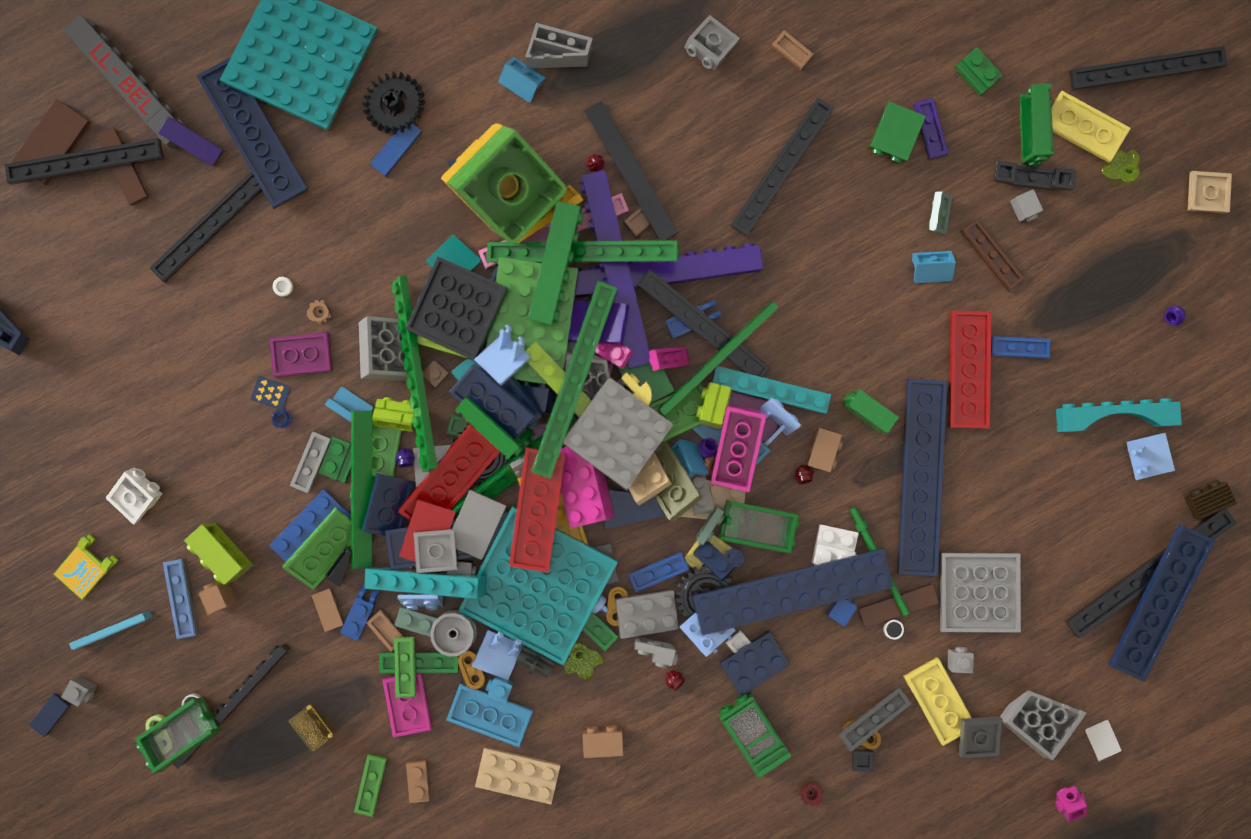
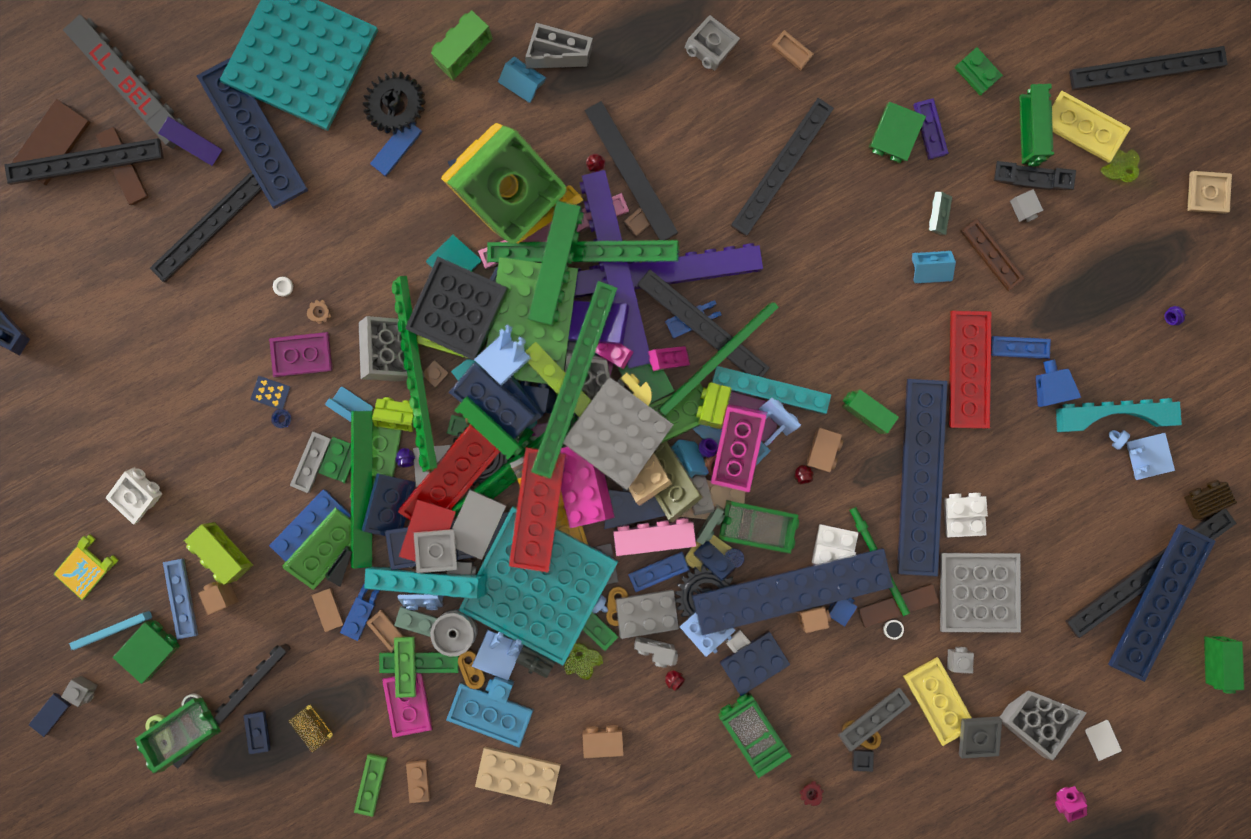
none -> green brick [113,620,180,684]
none -> dark blue plate [243,711,271,754]
none -> bright green brick [431,10,493,81]
none -> bright pink brick [614,517,696,556]
none -> medium nougat brick [797,606,831,633]
none -> white plate [943,493,987,537]
none -> blue torso [1036,359,1081,407]
none -> light blue tile [1109,430,1130,450]
none -> green brick [1204,636,1244,693]

